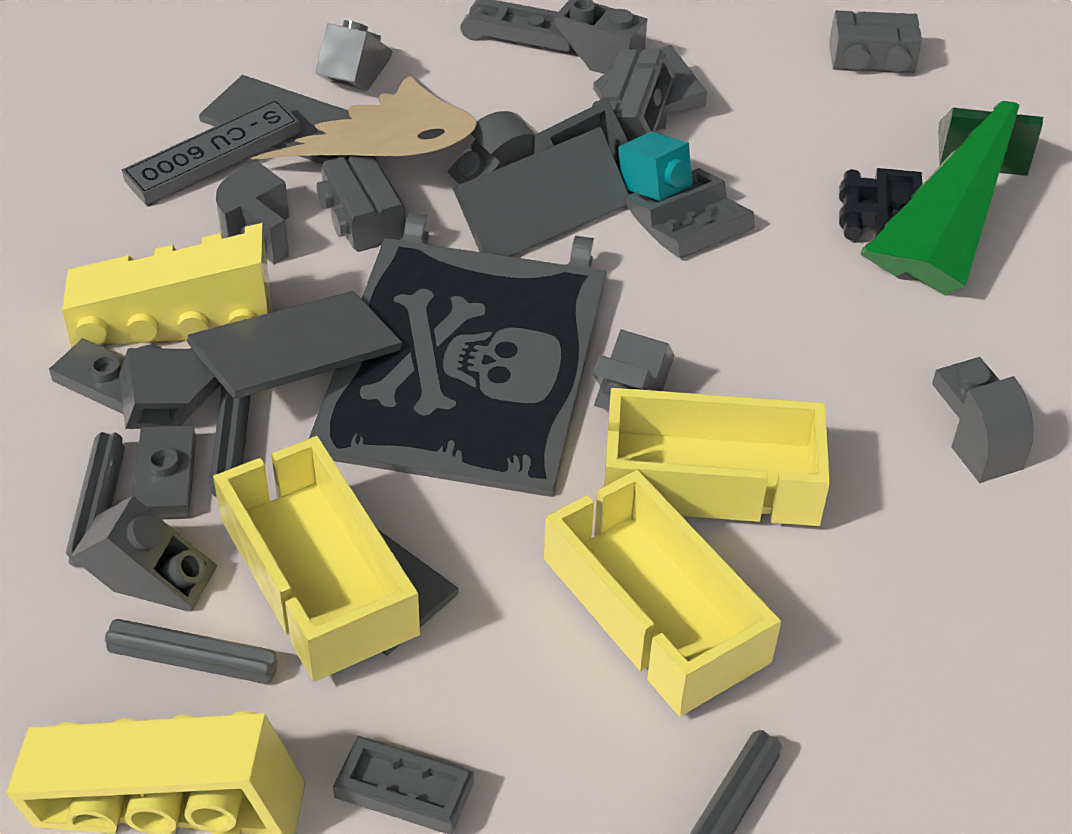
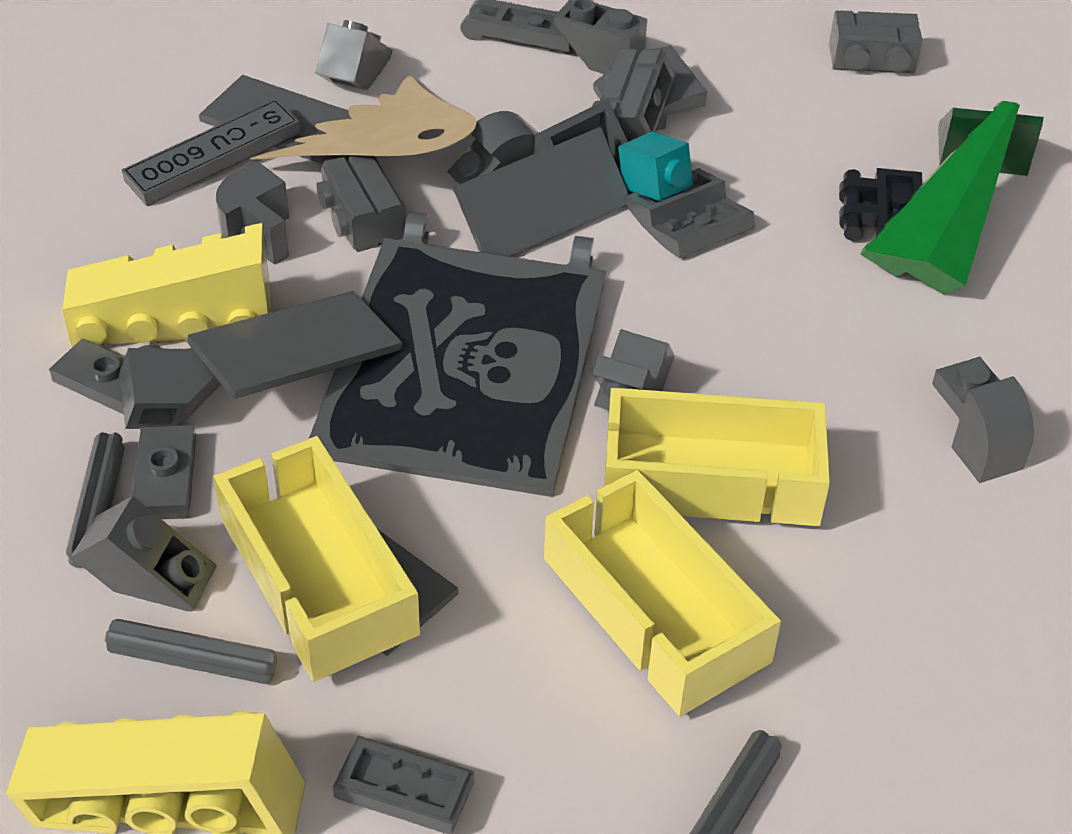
dark grey axle [209,385,251,497] -> none

